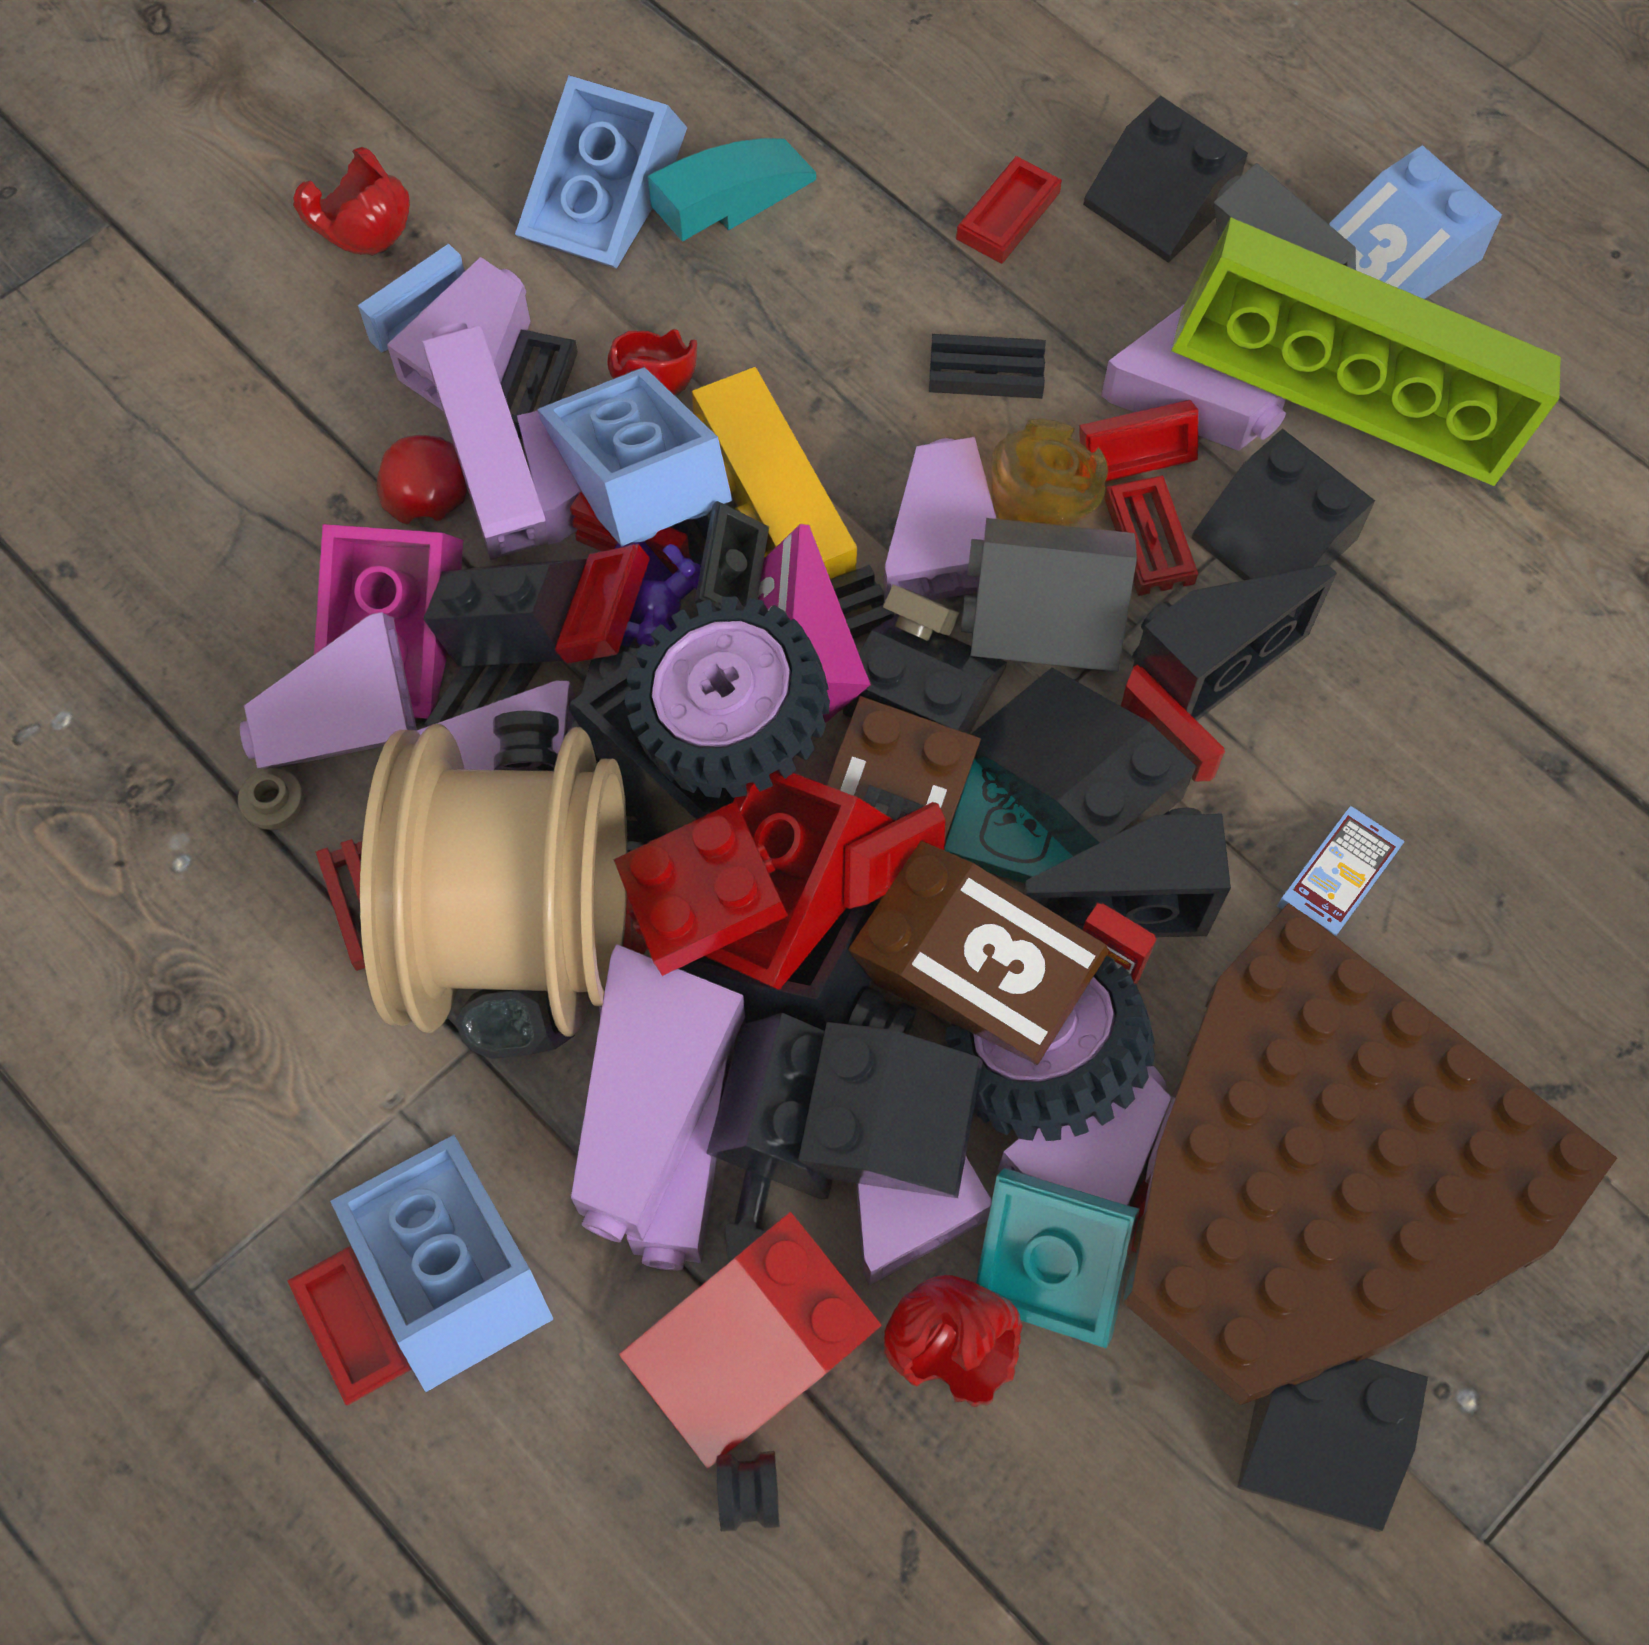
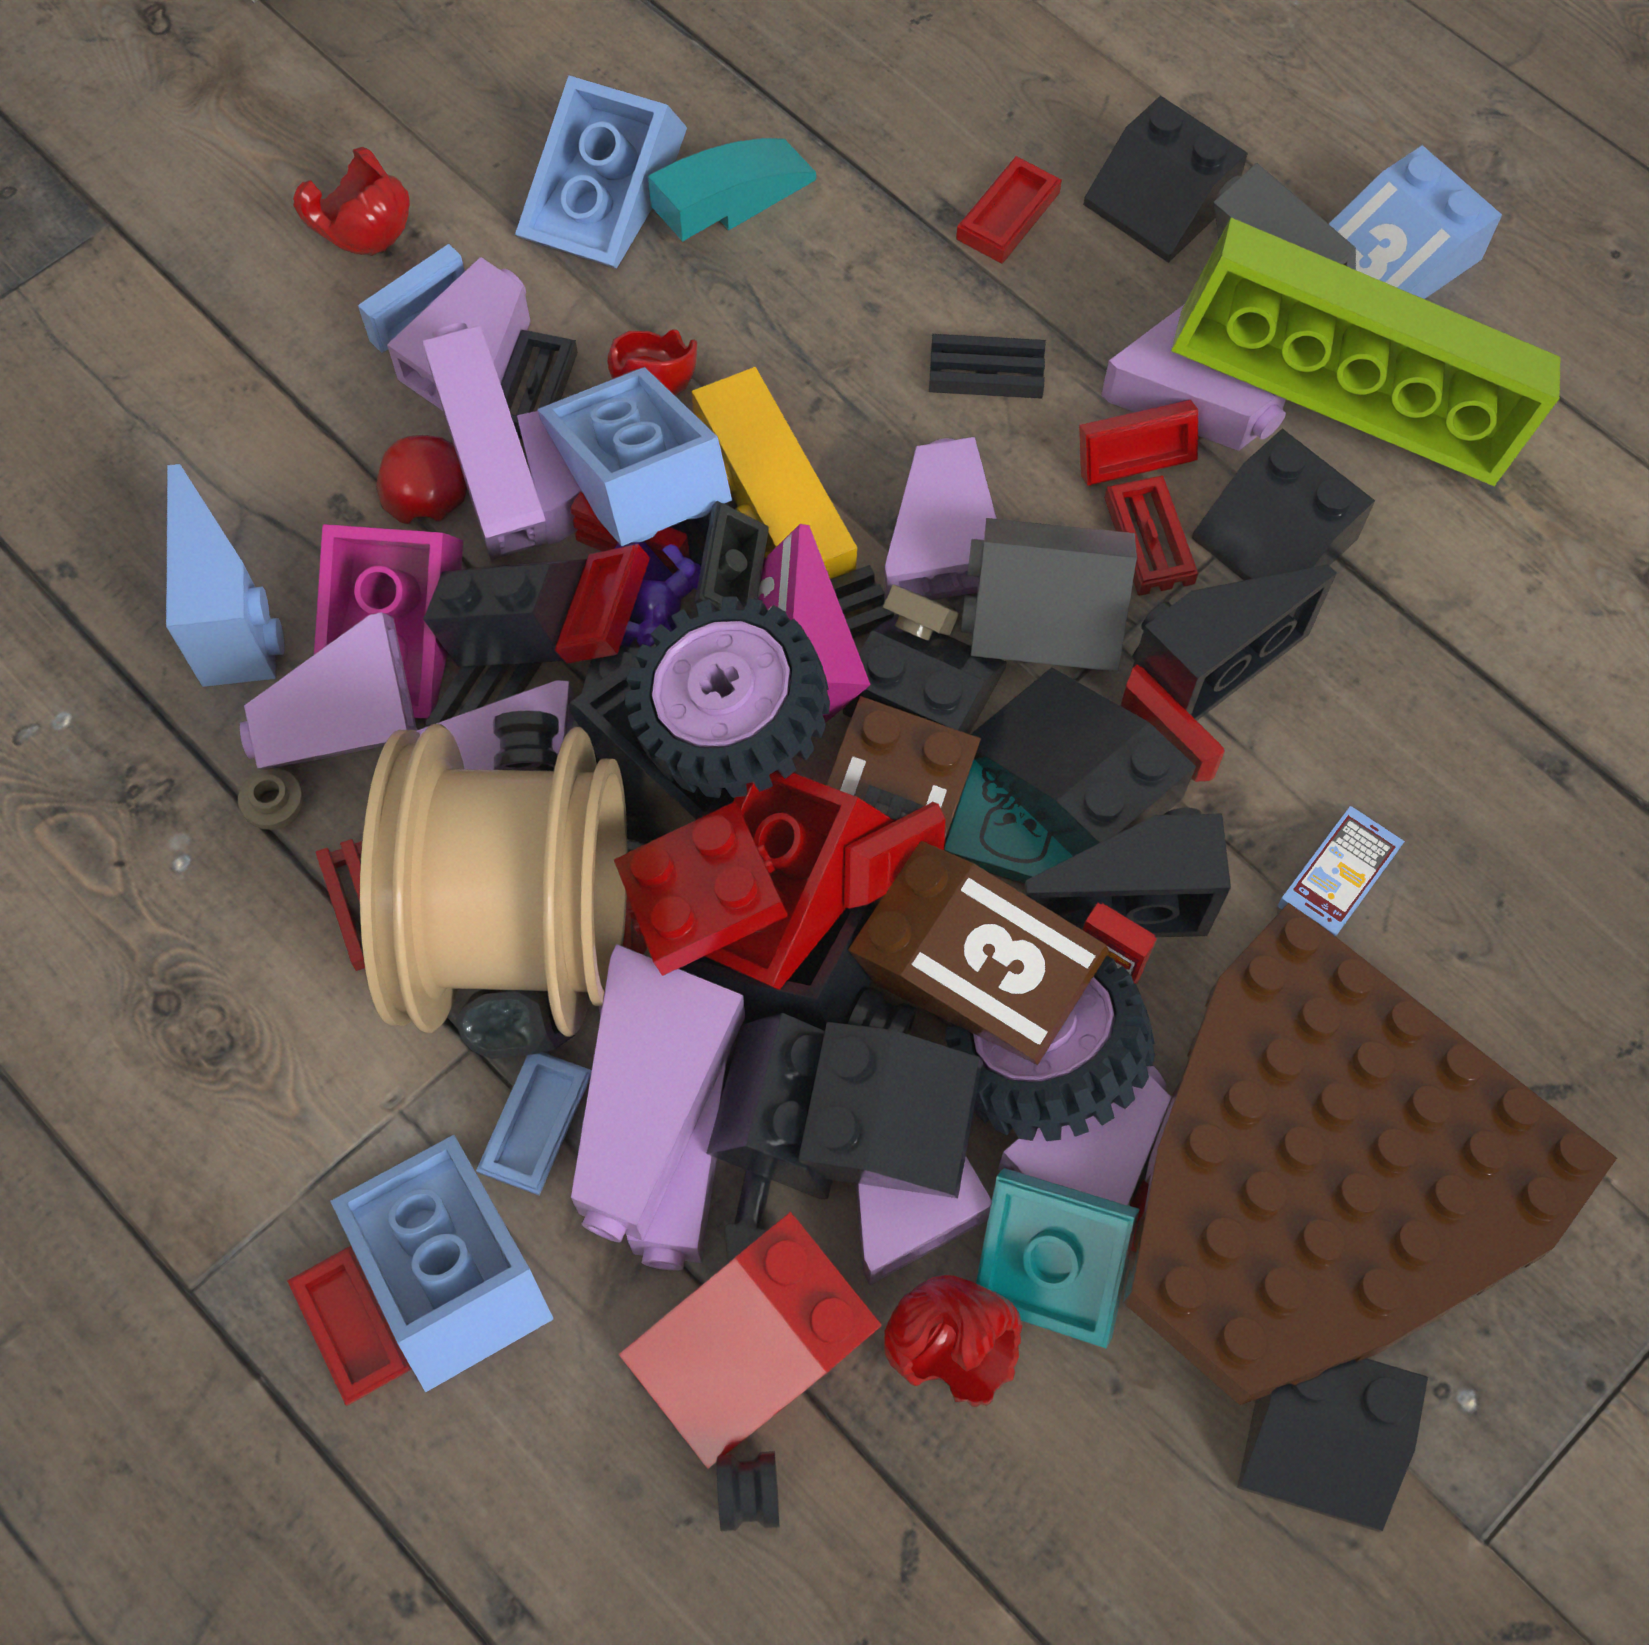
clear yellow cone [991,419,1108,527] -> none
none -> light blue slope [166,464,285,687]
none -> light blue tile [476,1052,592,1196]

